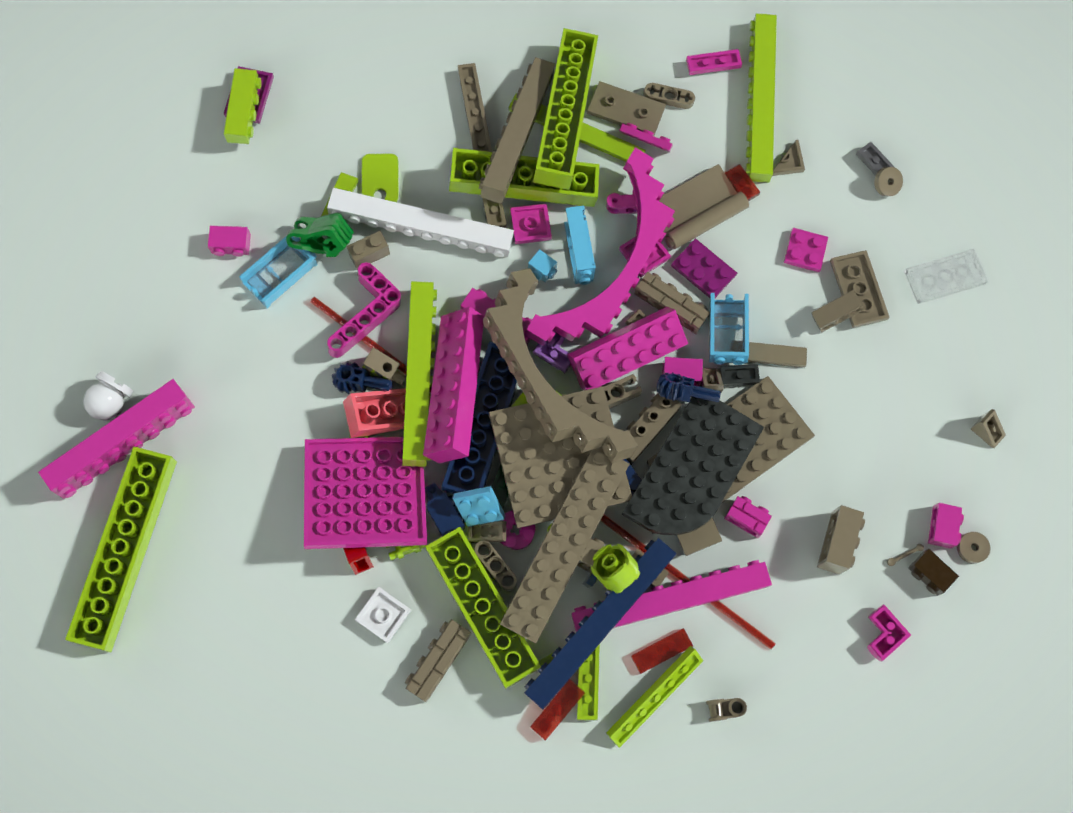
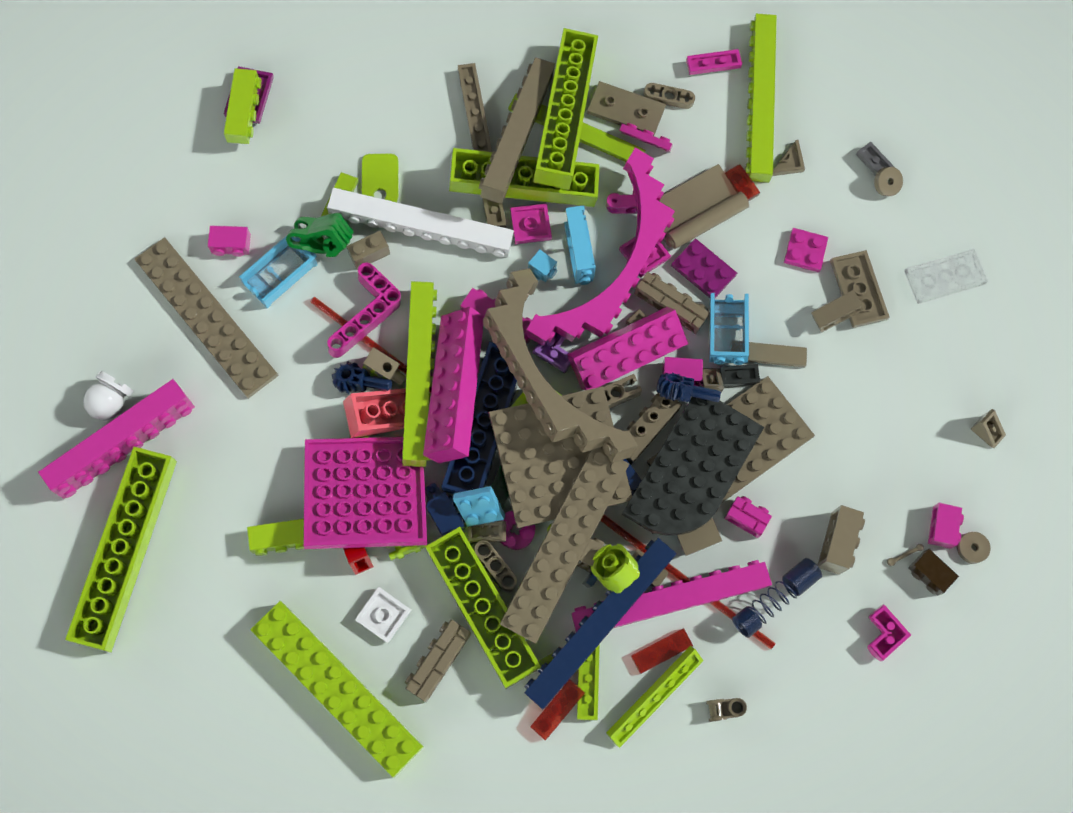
none -> dark tan plate [134,237,279,399]
none -> lime brick [247,518,304,556]
none -> lime brick [250,601,424,778]
none -> dark blue piece [732,558,822,638]

